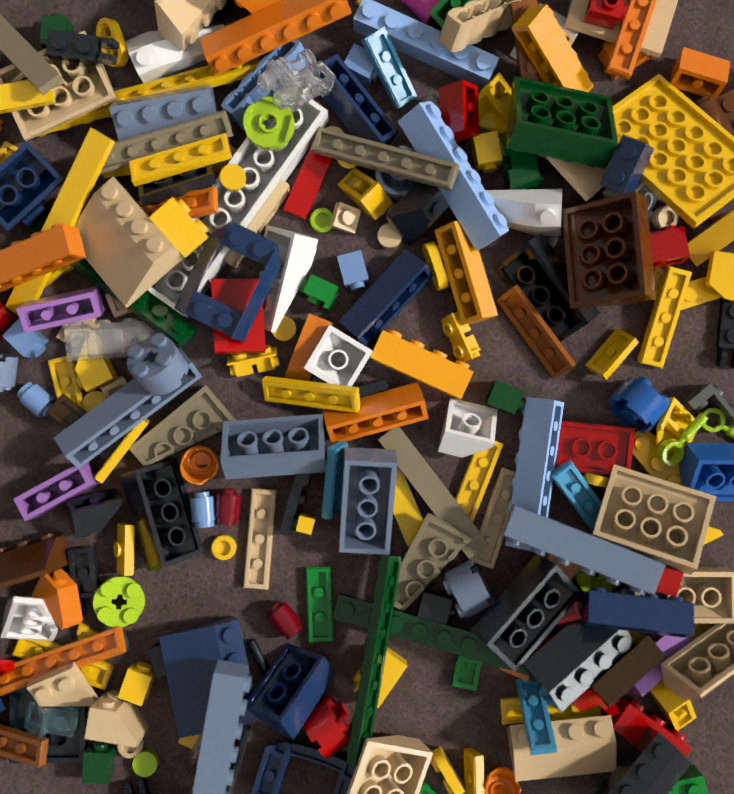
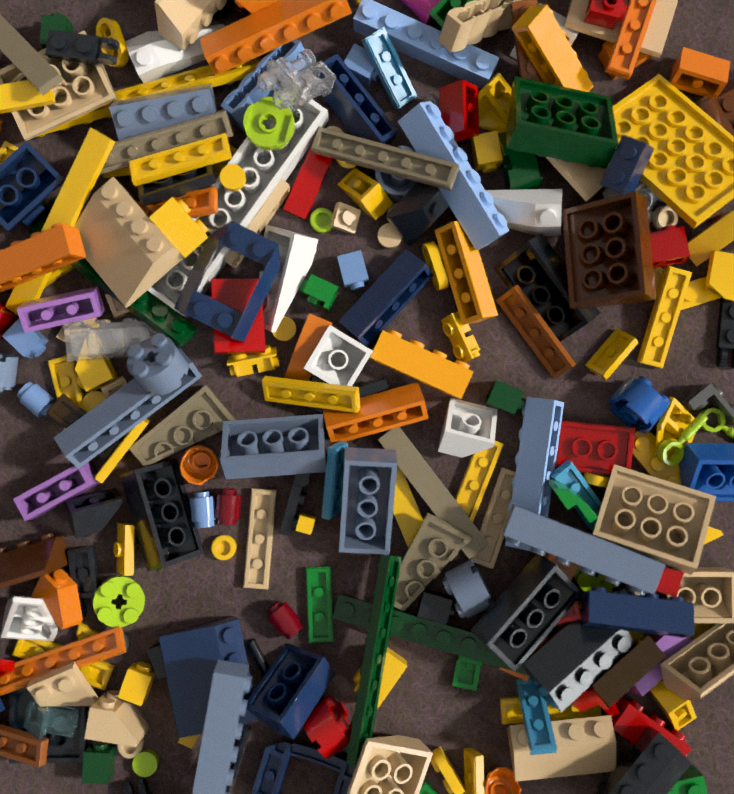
none -> green slope [548,479,598,523]

